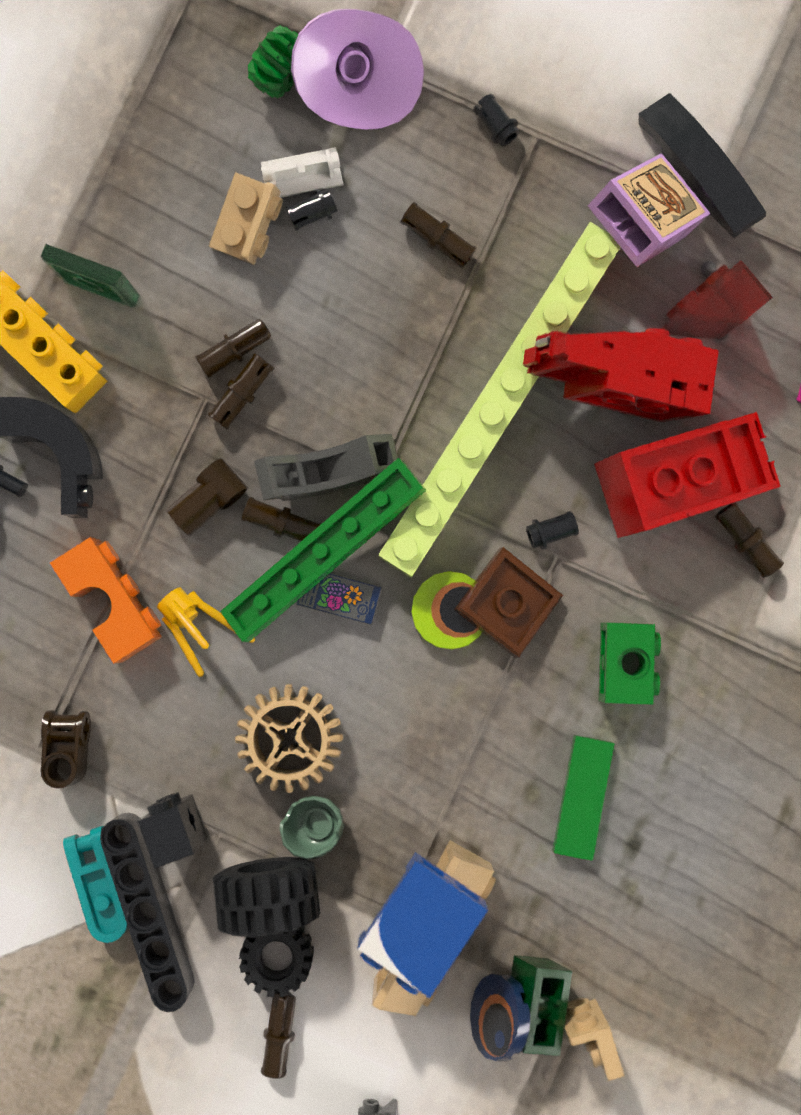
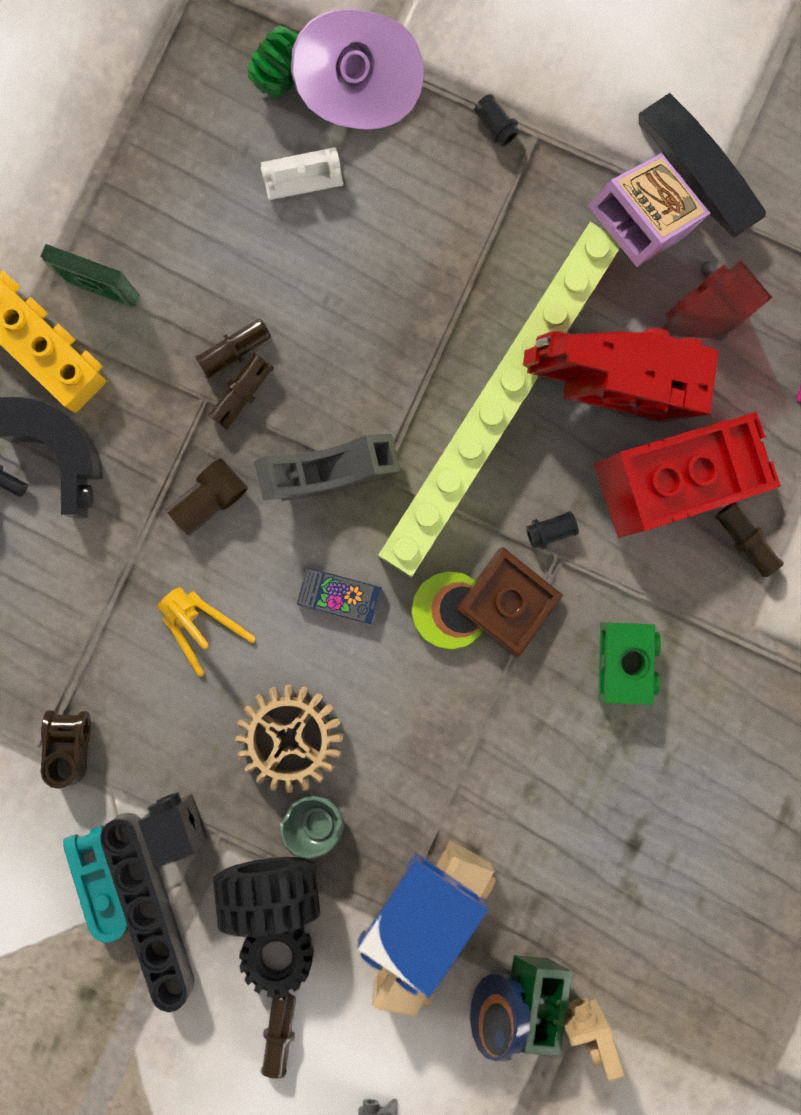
orange arch [50,537,162,664] -> none
tan bracket [209,172,283,265] -> none
green plate [220,457,427,642] -> none
dark brown pin [241,497,321,541] -> none
black pin [286,189,338,231] -> none
dark brown pin [400,202,477,269] -> none
green tile [552,734,615,861] -> none

